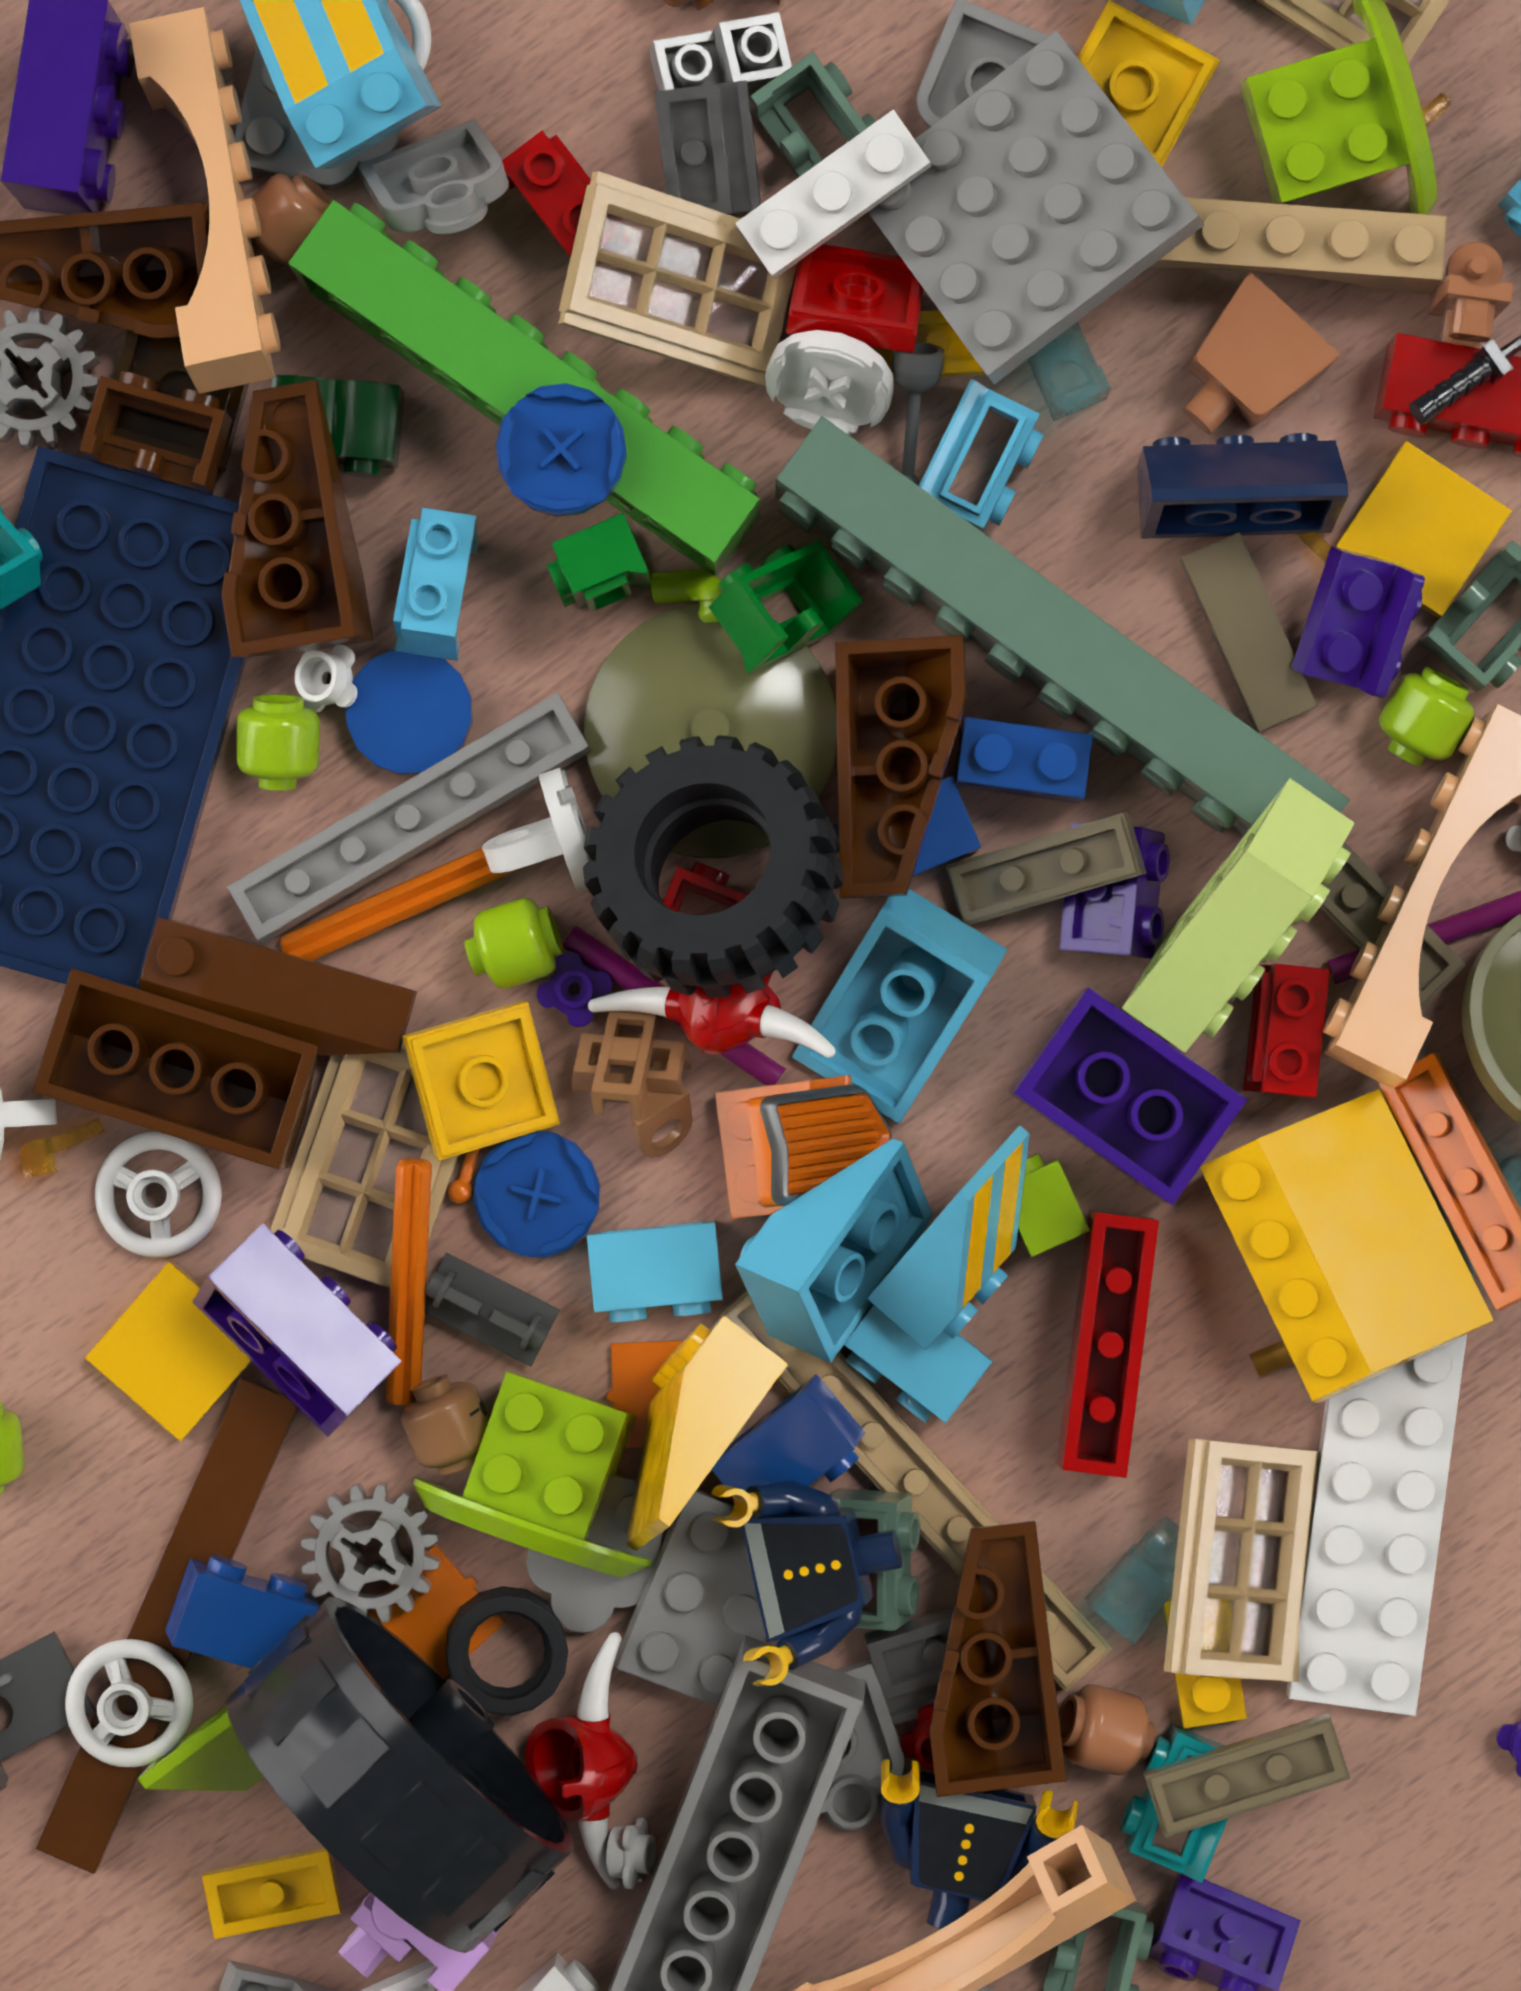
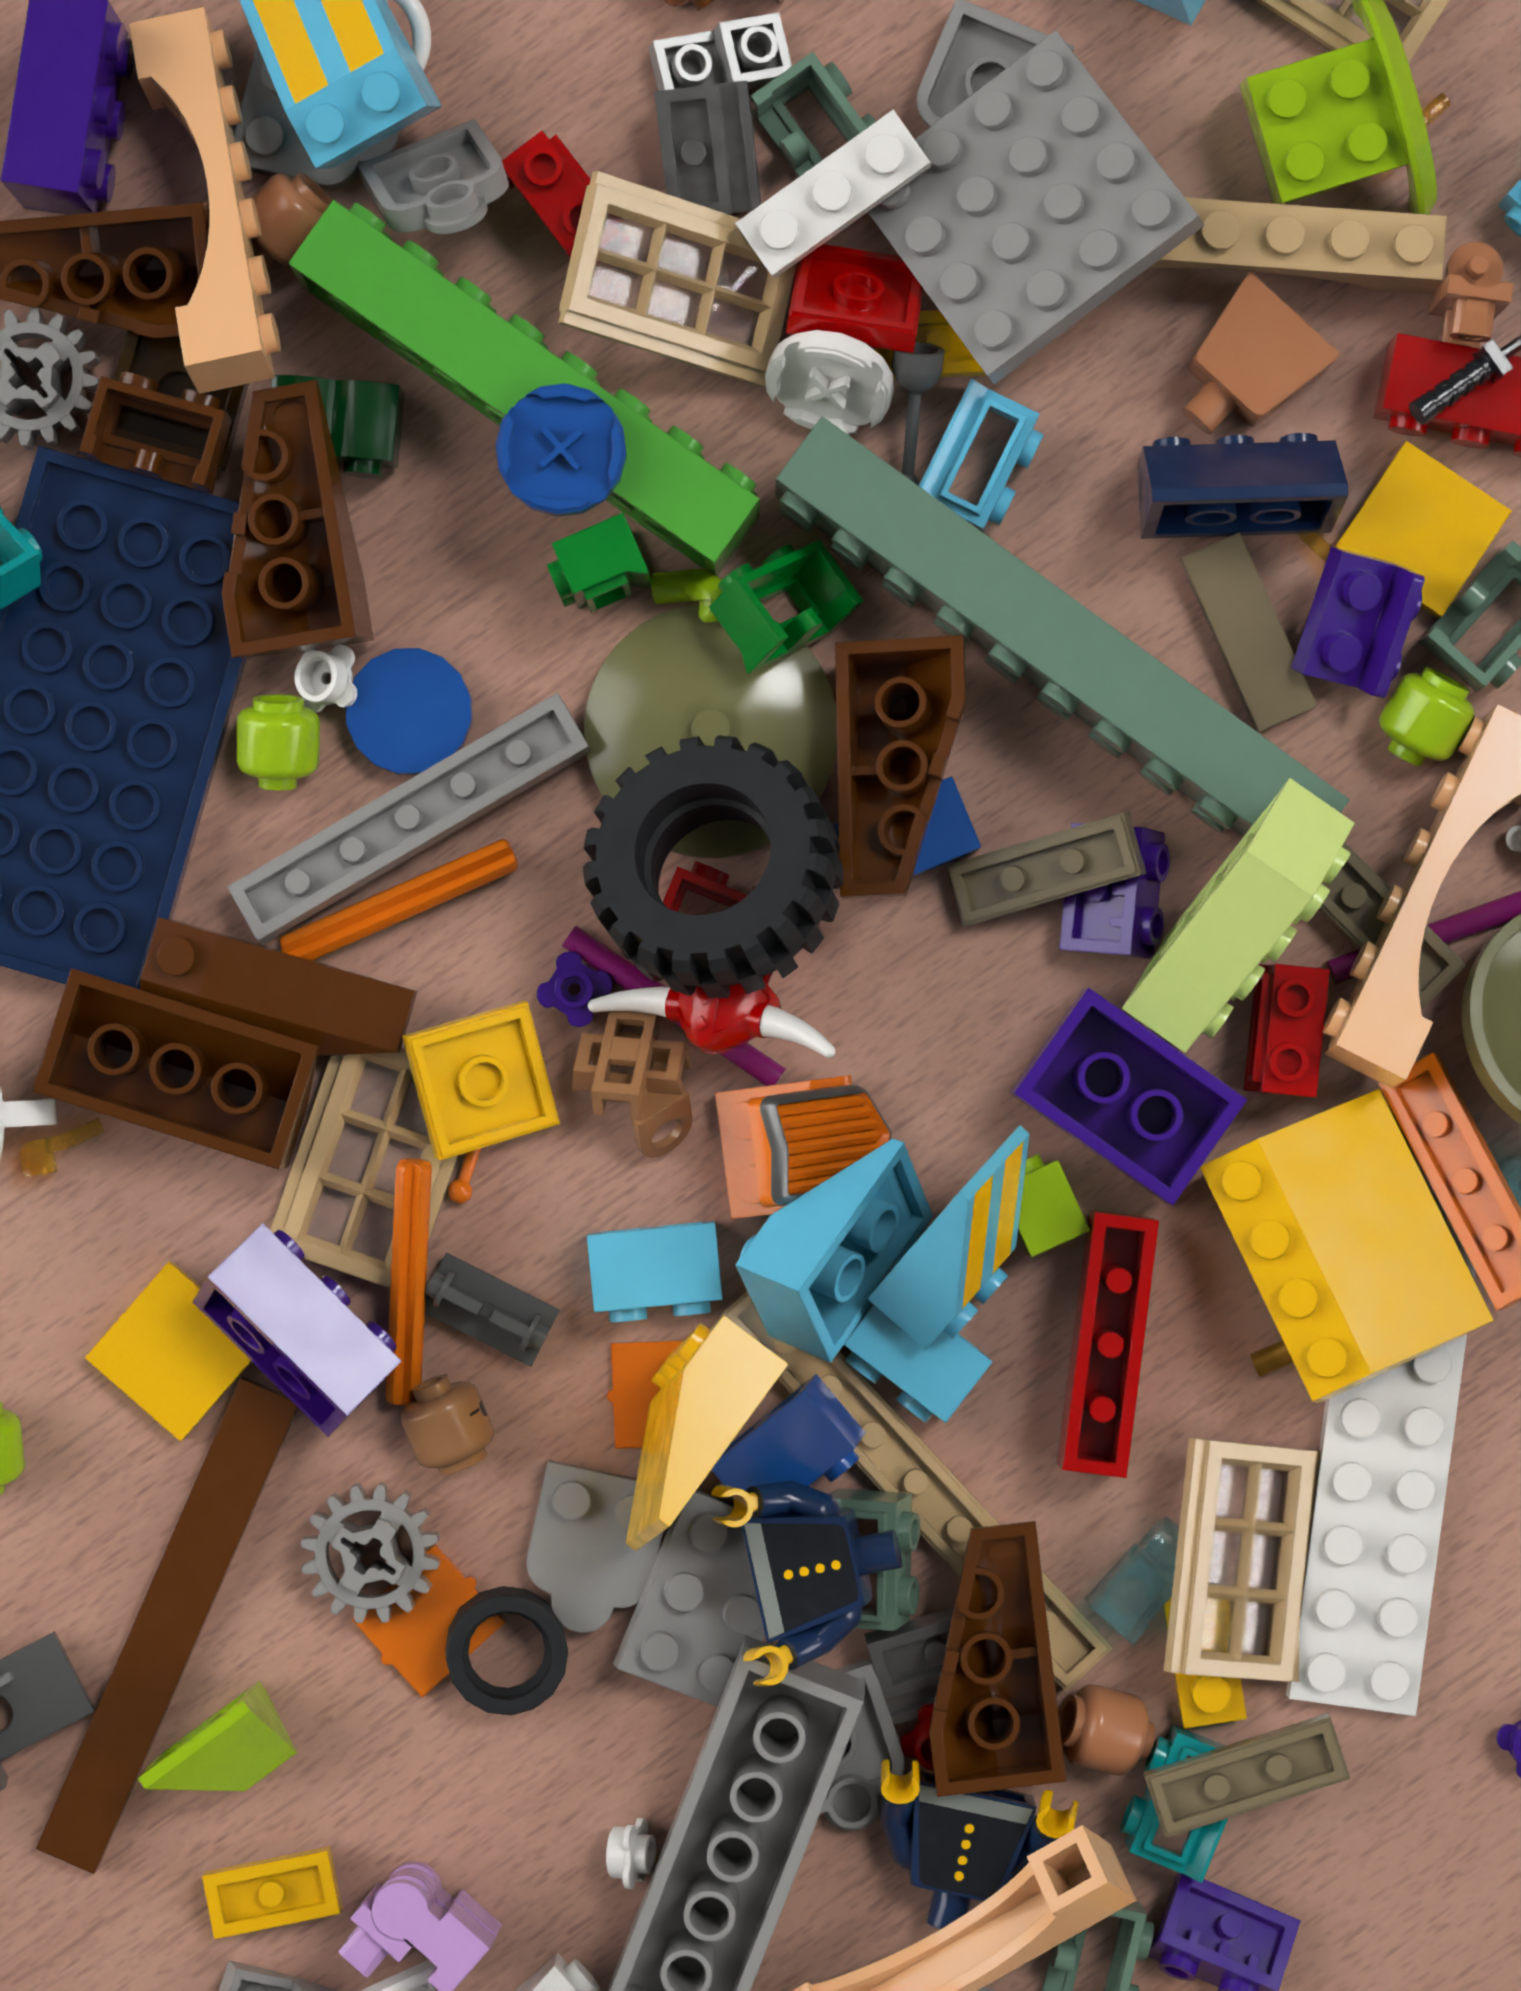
white piece [65,1639,193,1768] -> none
white piece [95,1131,222,1258] -> none
blue brick [165,1555,319,1669] -> none
black wheel [226,1597,573,1953] -> none
medium azure window [393,507,479,661] -> none
lime piece [413,1371,653,1578] -> none
lime head [464,898,564,989] -> none
blue tile [473,1131,601,1258] -> none
white tile [482,767,592,895] -> none
red helmet [525,1632,638,1889] -> none
medium azure slope [792,889,1008,1124] -> none
blue brick [954,717,1093,804] -> none
clear light blue leg [1027,322,1111,421] -> none
yellow tile [1077,0,1220,167] -> none

